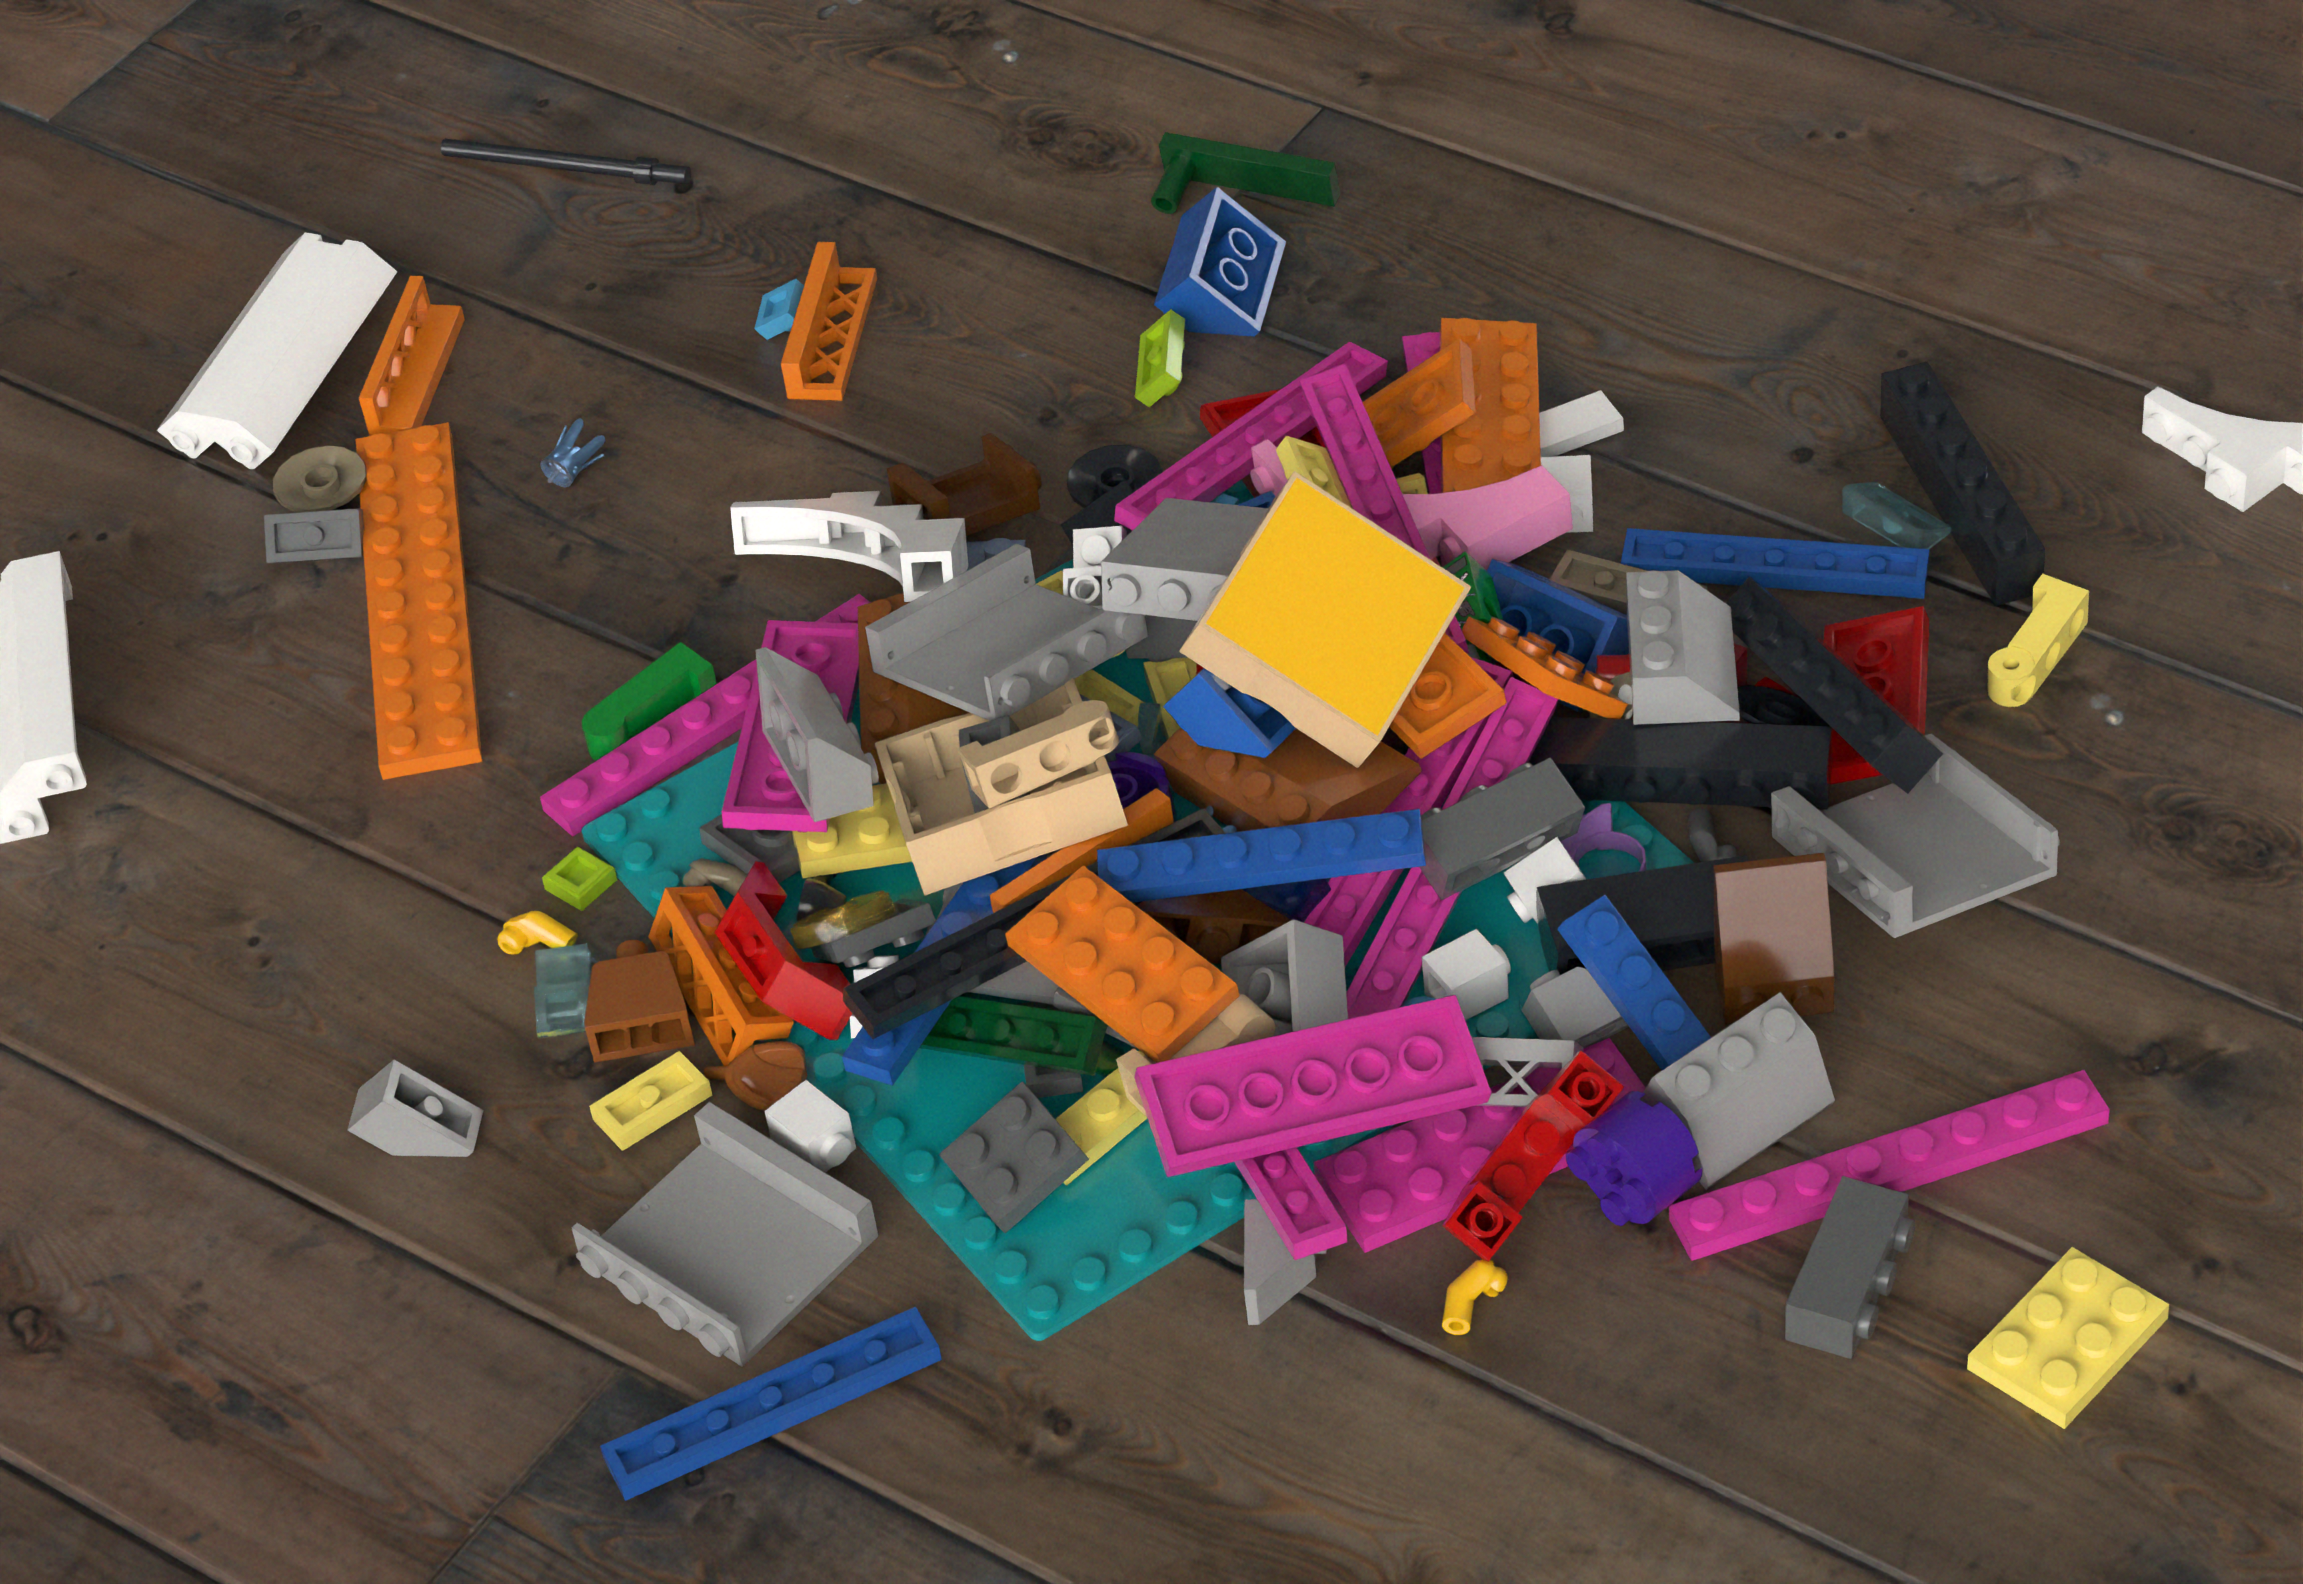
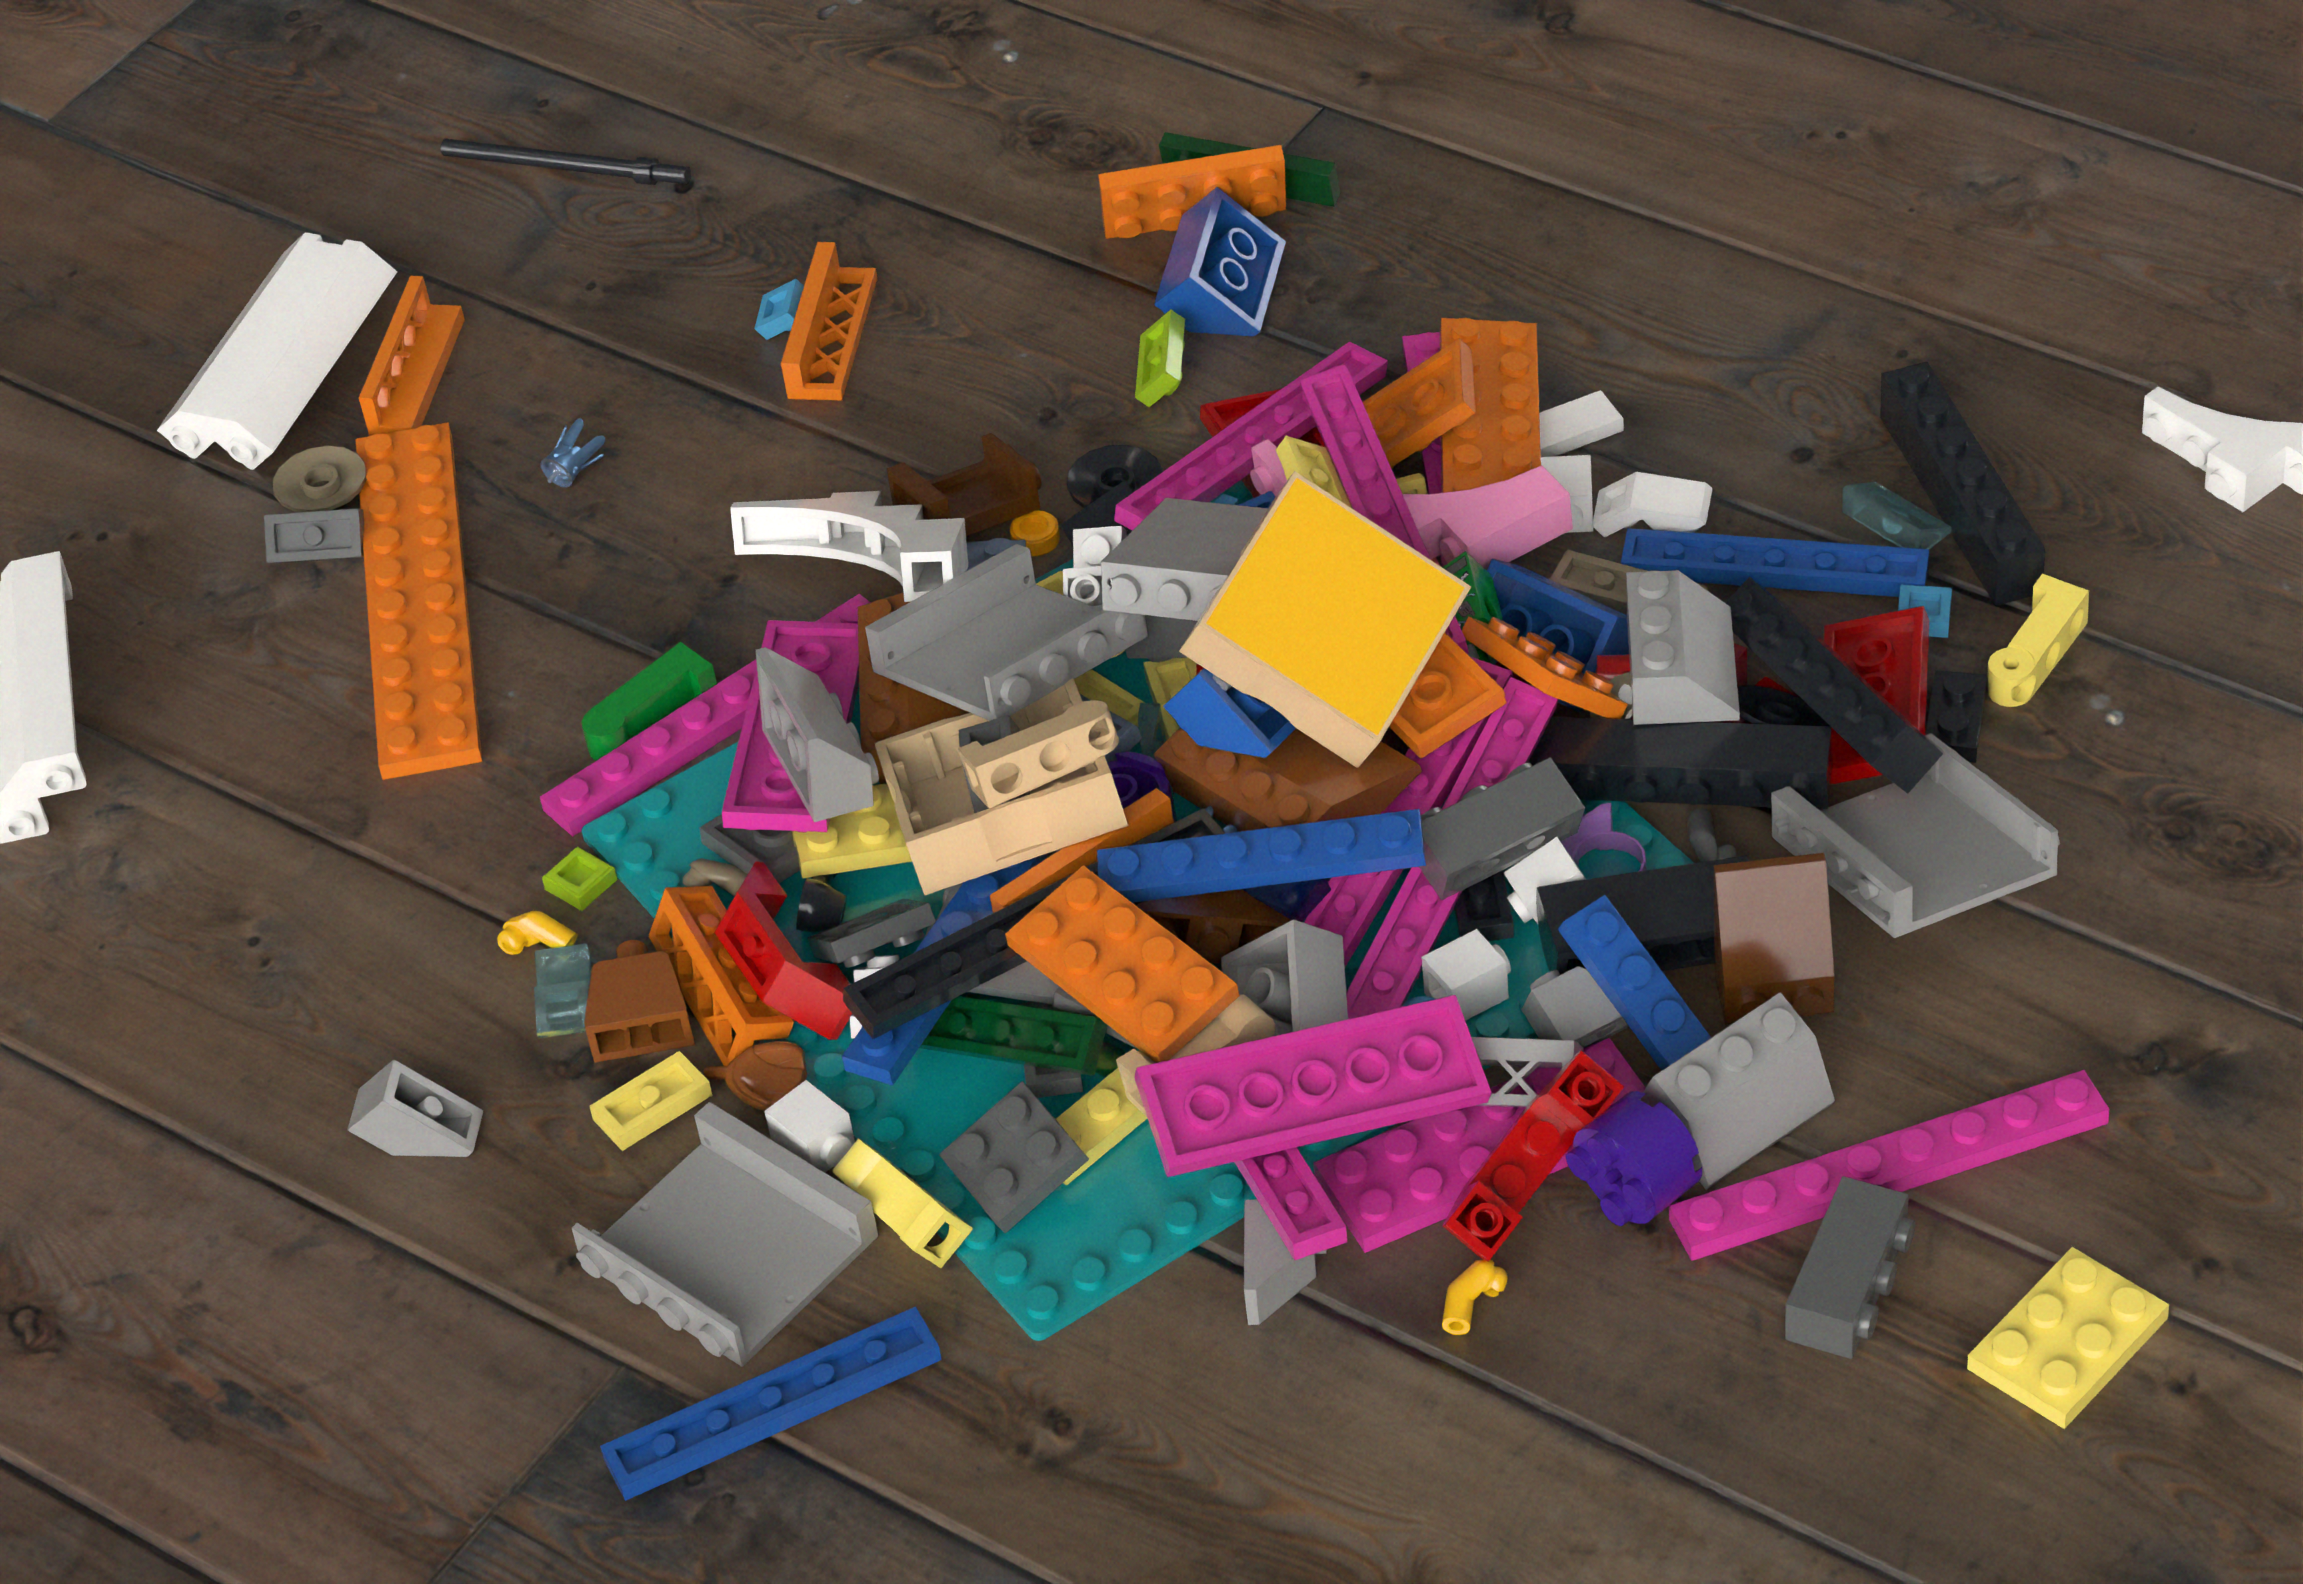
clear yellow tile [790,890,896,949] -> none
none -> light yellow leg [832,1138,973,1268]
none -> light orange tile [1010,510,1060,556]
none -> orange plate [1098,145,1286,239]
none -> black plate [1454,870,1515,941]
none -> white slope [1592,472,1712,538]
none -> dark azure plate [1898,585,1952,638]
none -> black plate [1925,670,1988,763]

